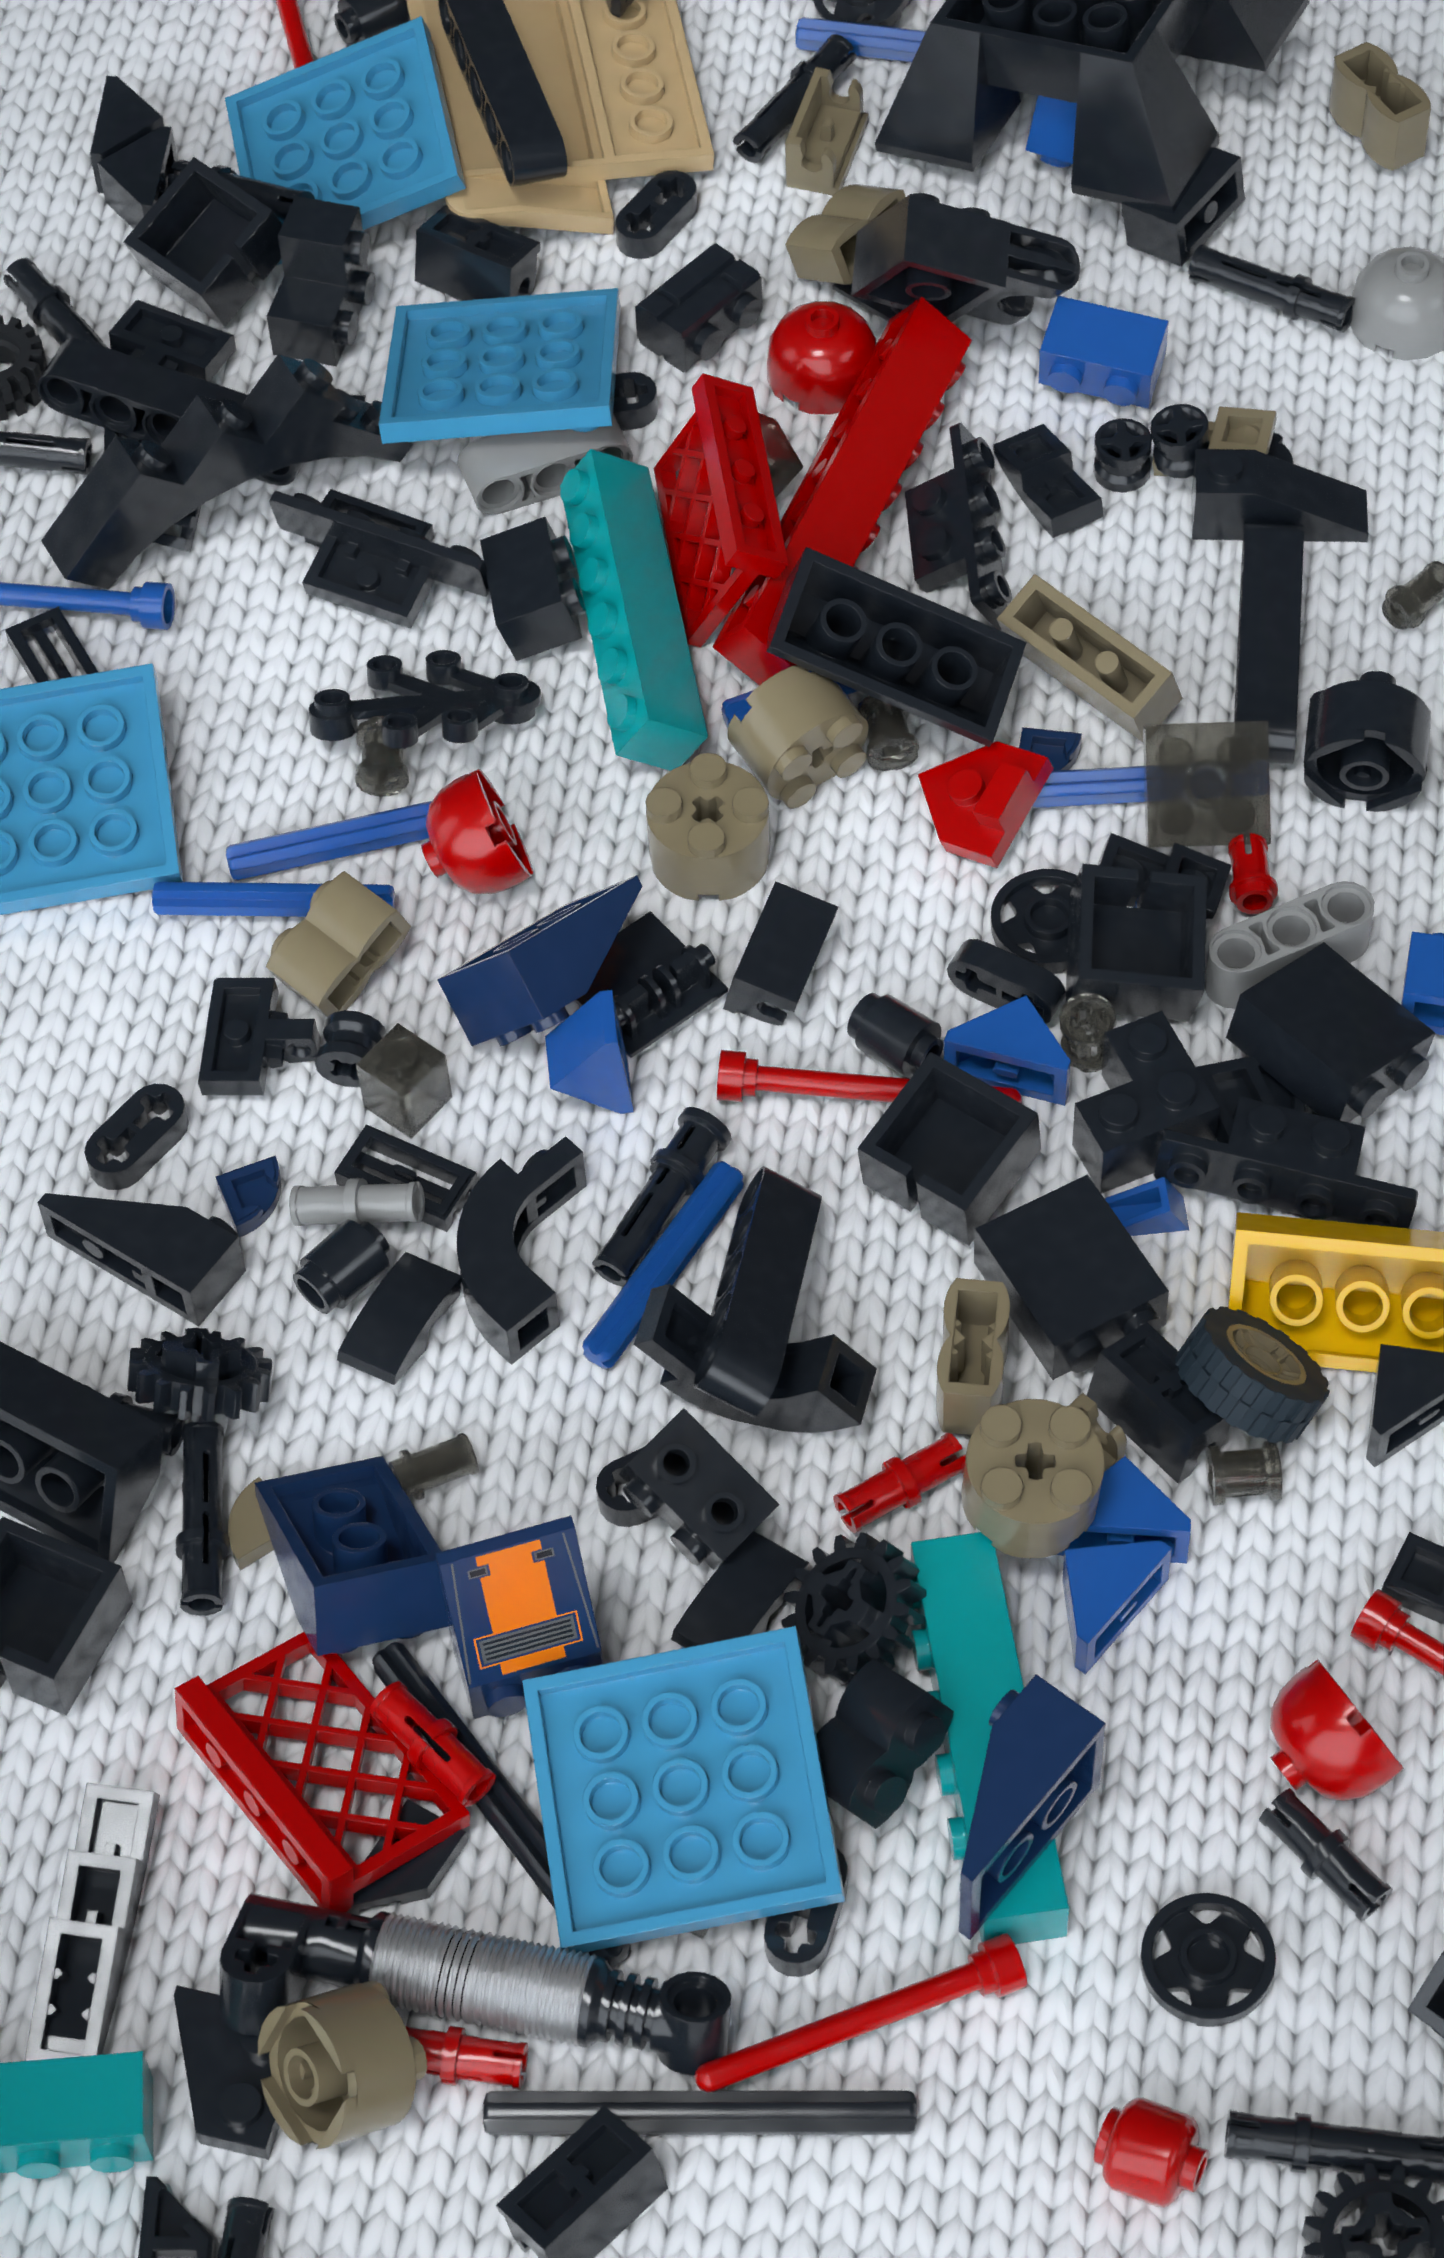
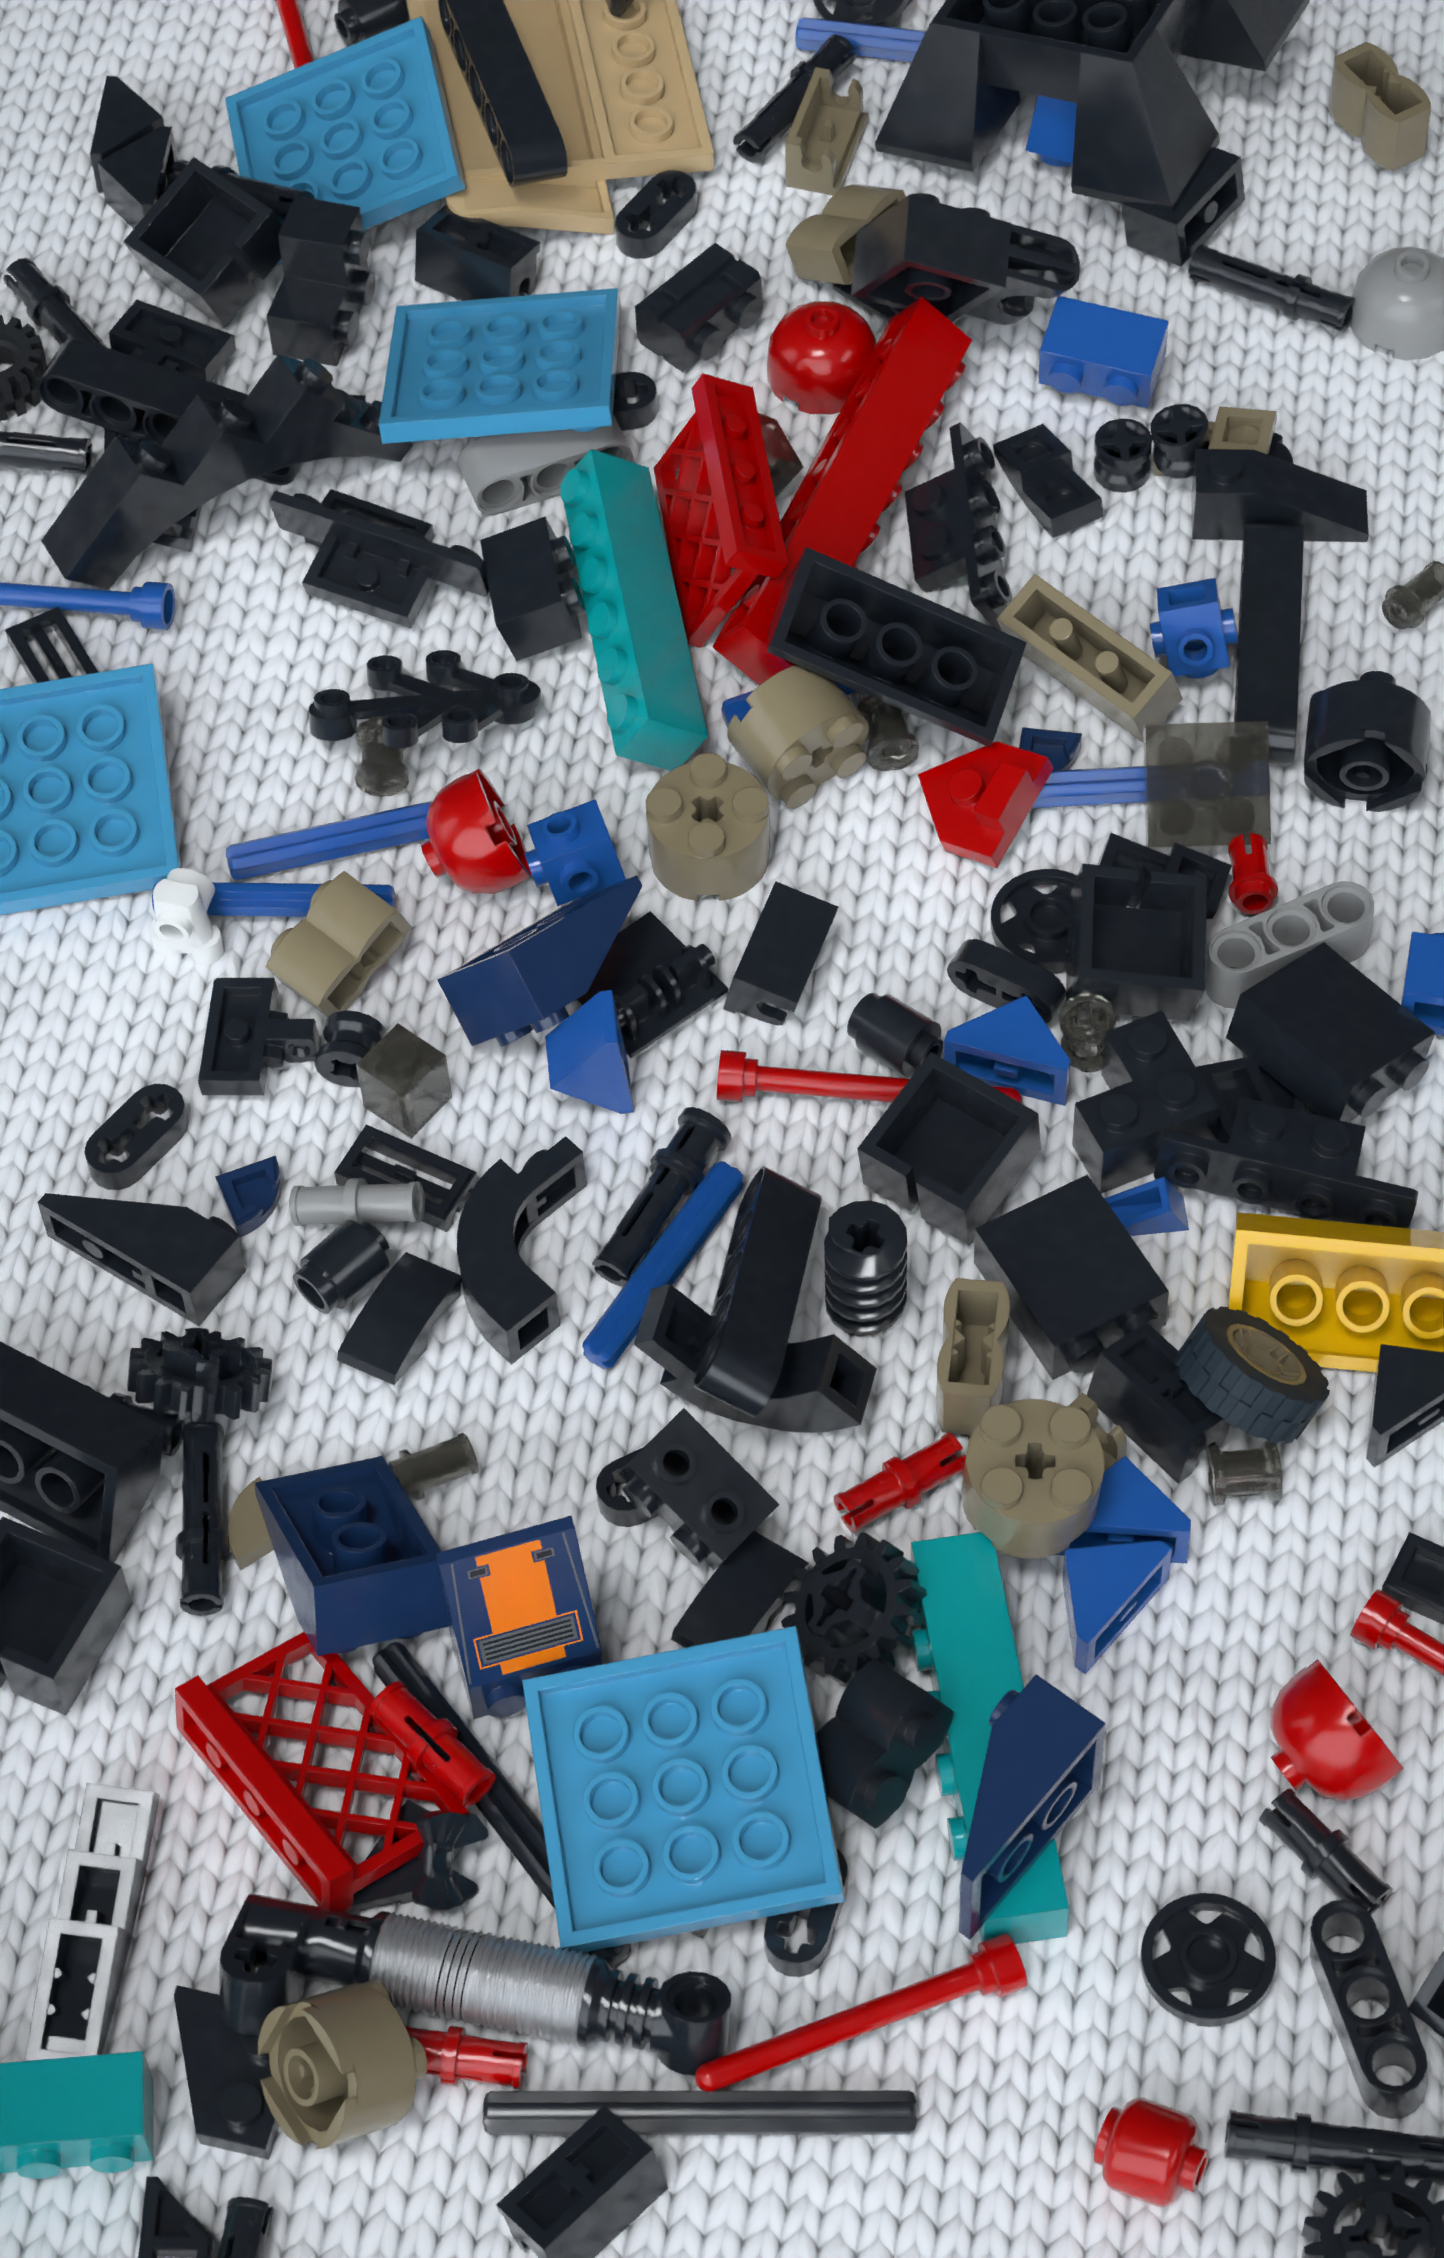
none -> white plate [149,868,224,965]
none -> black piece [412,1810,489,1910]
none -> blue brick [524,799,626,906]
none -> black piece [824,1200,908,1335]
none -> blue brick [1150,578,1239,679]
none -> black beam [1310,1900,1428,2119]

